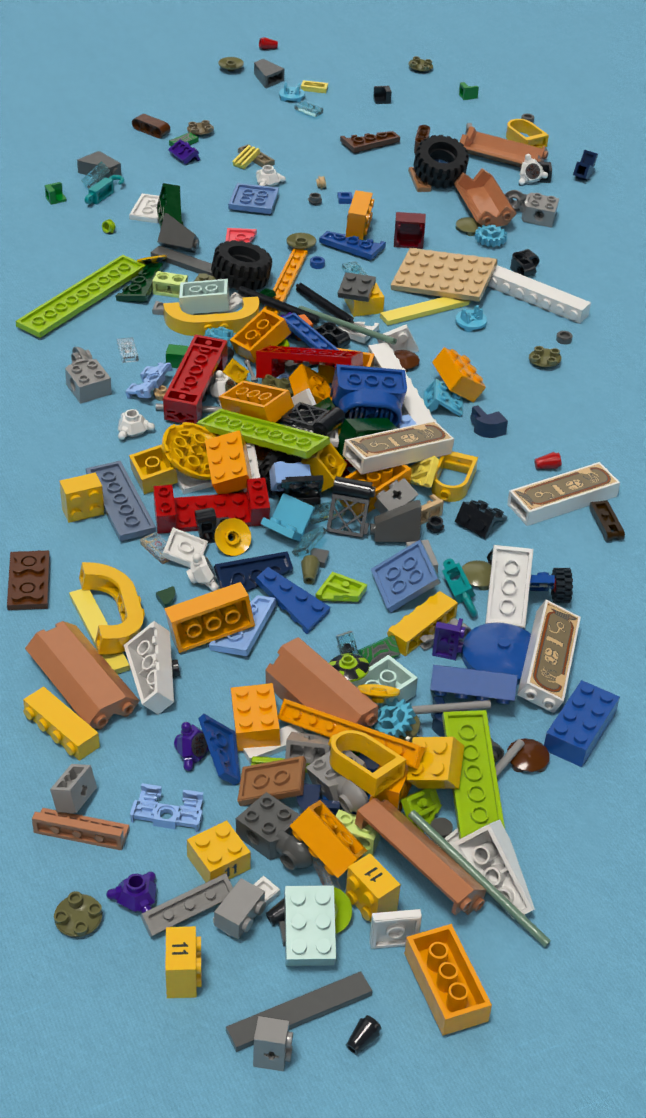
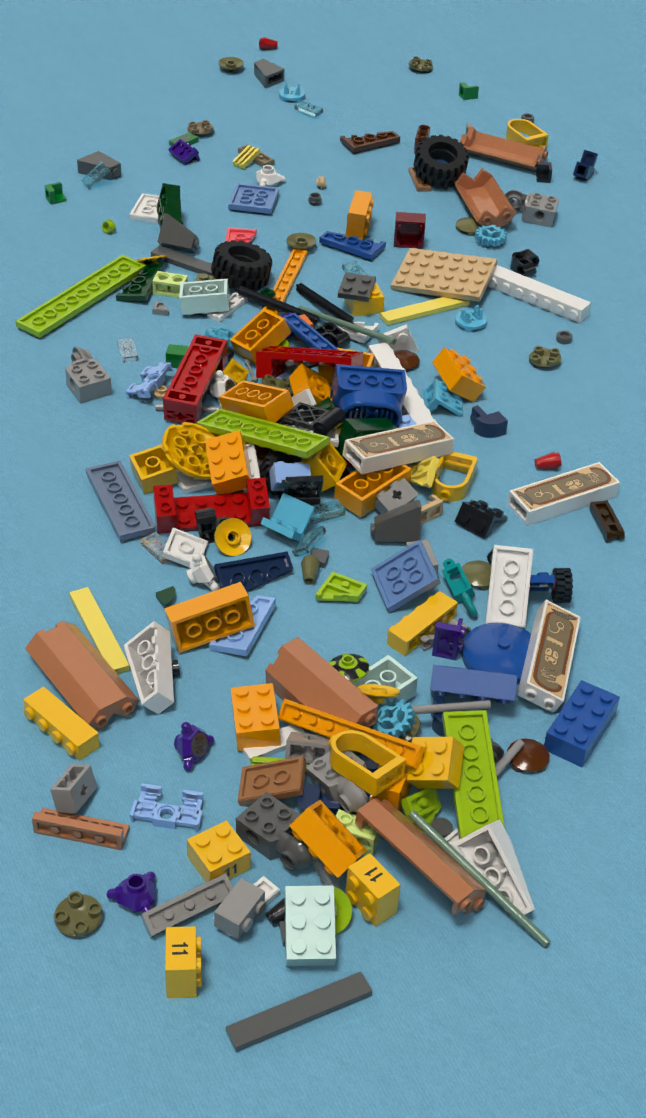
reddish brown piece [7,550,50,610] -> none
yellow brick [59,472,104,523] -> none
yellow arch [79,562,145,654] -> none
teal piece [84,175,124,205] -> none
white rock [118,409,155,440] -> none
reddish brown beam [132,114,171,138] -> none
yellow arch [163,297,259,336] -> none
blue wing [198,714,241,786] -> none
light grey brick [253,1016,293,1071] -> none
blue wing [255,567,331,634] -> none
light yellow tile [301,80,328,93] -> none
blue tile [310,256,325,269] -> none
black piece [326,476,376,538] -> none
clear light blue piece [336,631,359,655] -> none
blue tile [337,192,353,204] -> none
black cone [346,1015,382,1055] -> none
tile [358,635,400,667] -> none
white tile [369,909,422,949] -> none
black panel [373,86,392,104] -> none
light orange brick [404,924,492,1036] -> none
black plate [426,516,444,533] -> none
white rock [518,154,548,185] -> none

